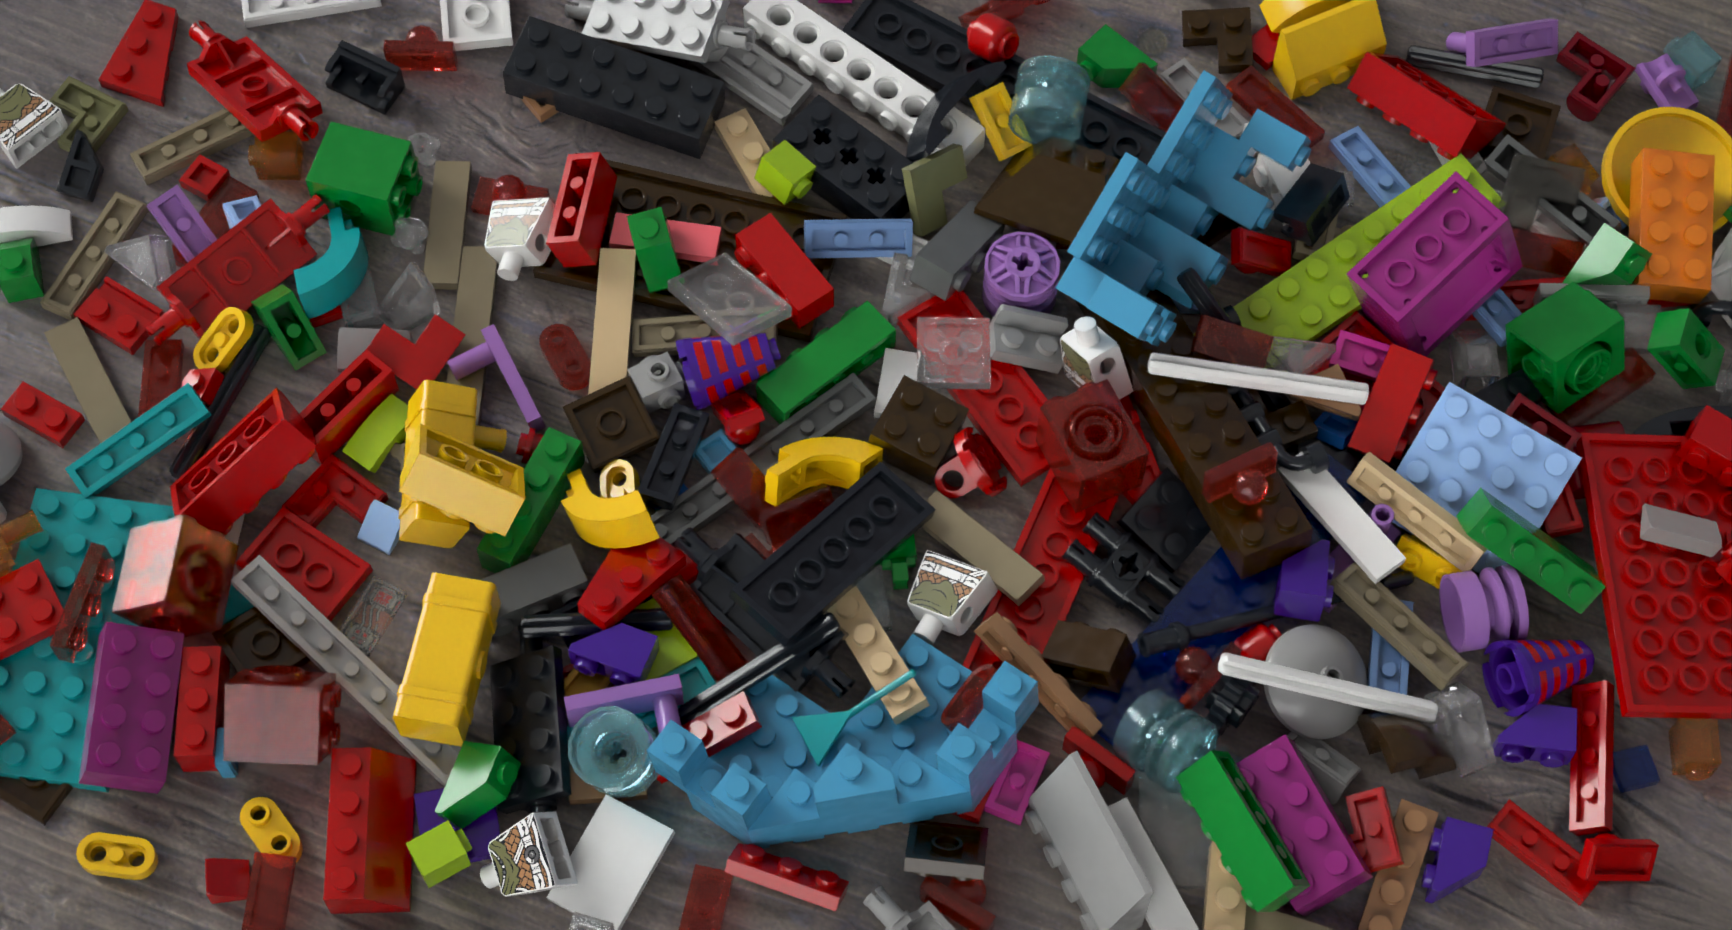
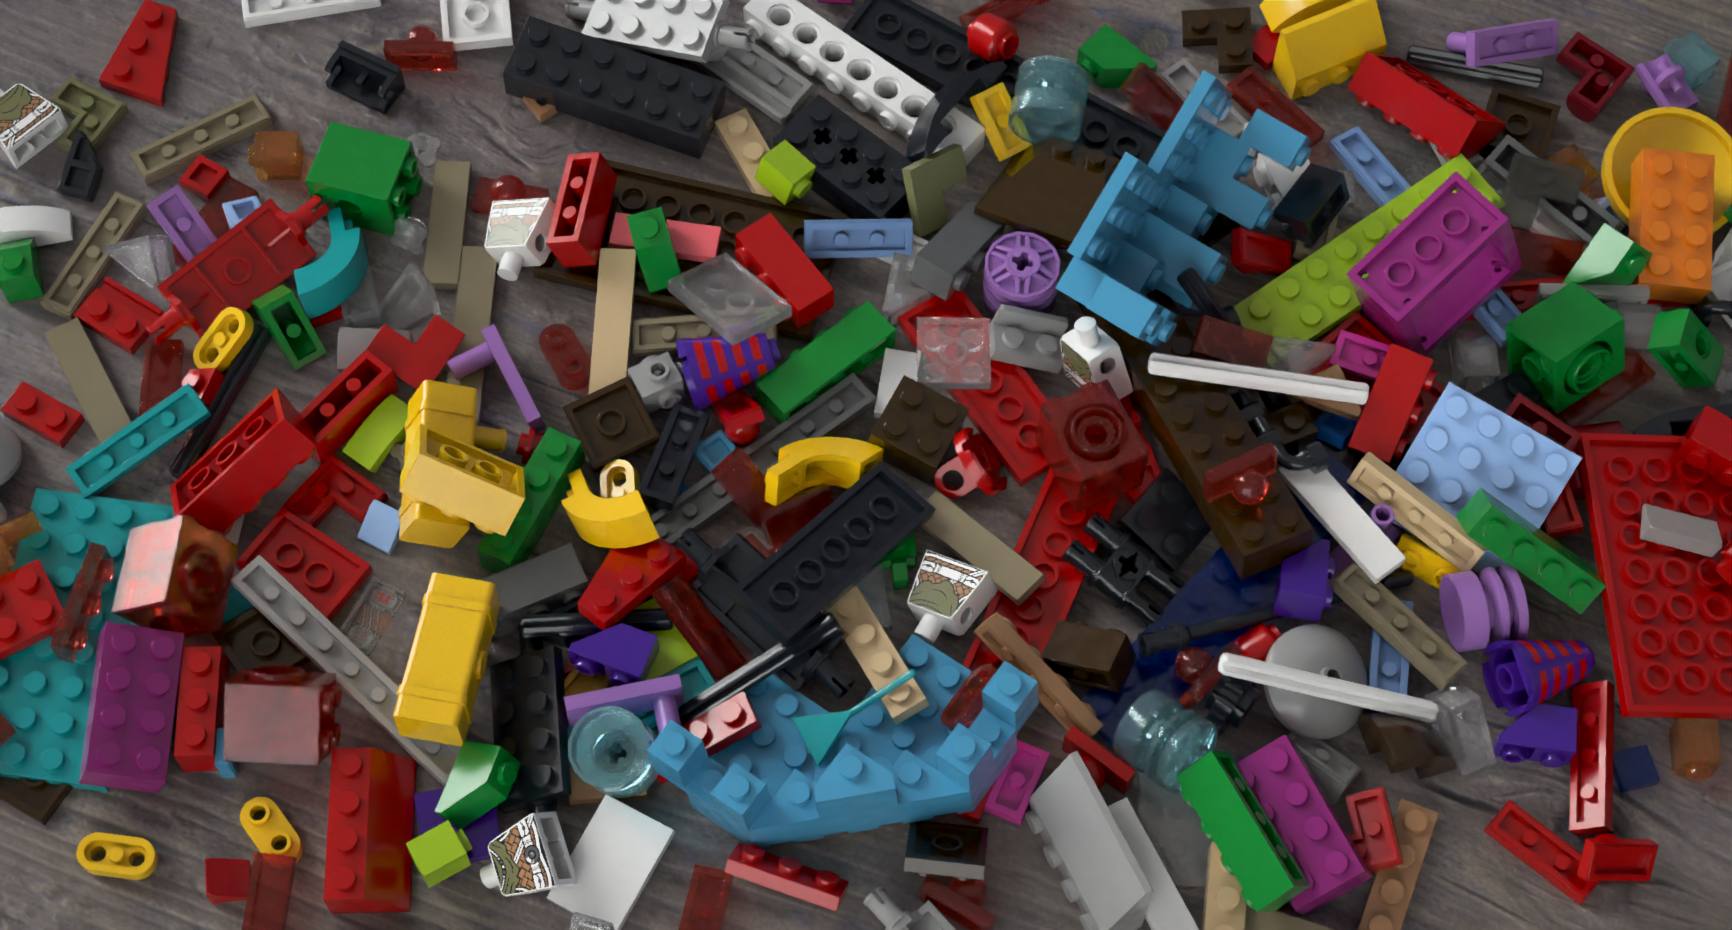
red plate [187,20,323,142] -> none
dark purple slope [1421,817,1494,903] -> none

